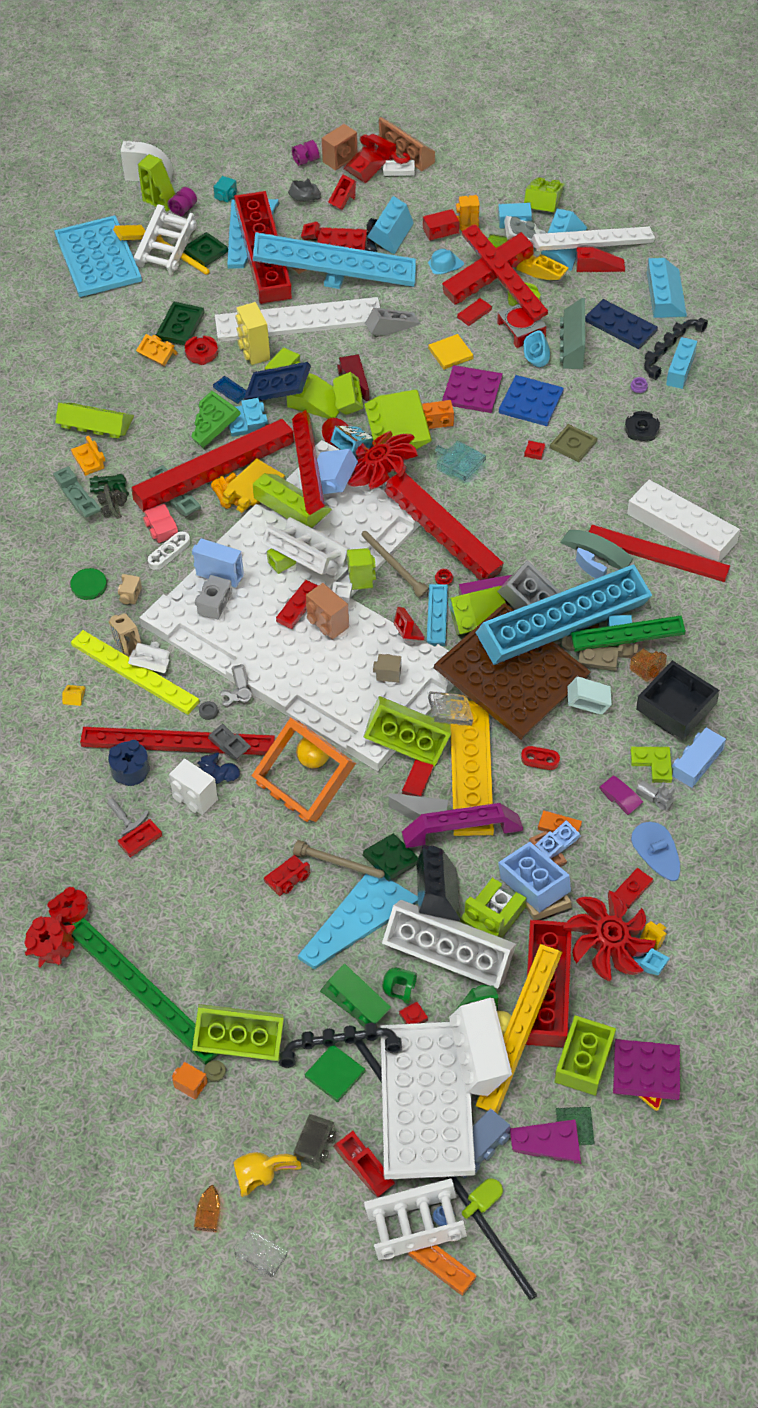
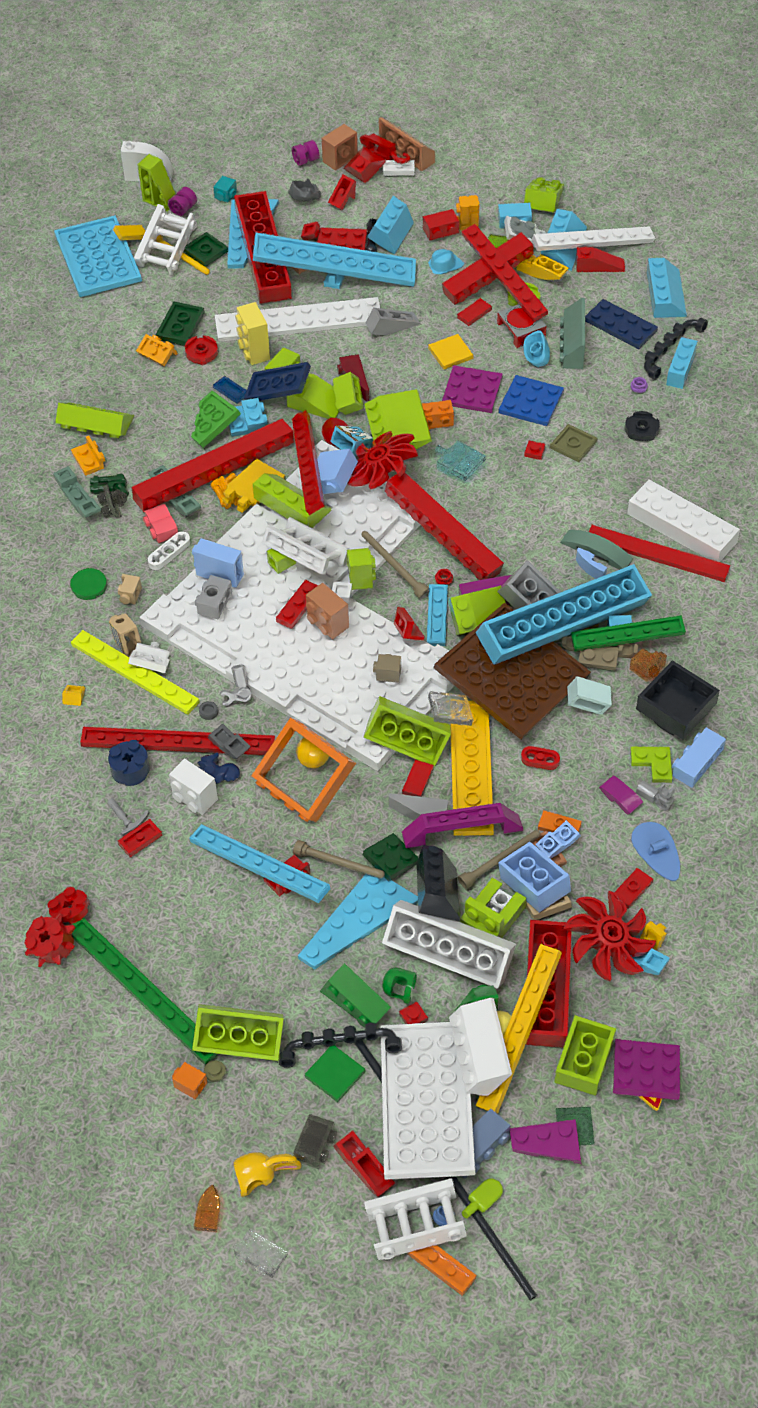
none -> medium azure tile [189,824,330,903]
none -> dark tan piece [458,830,541,890]

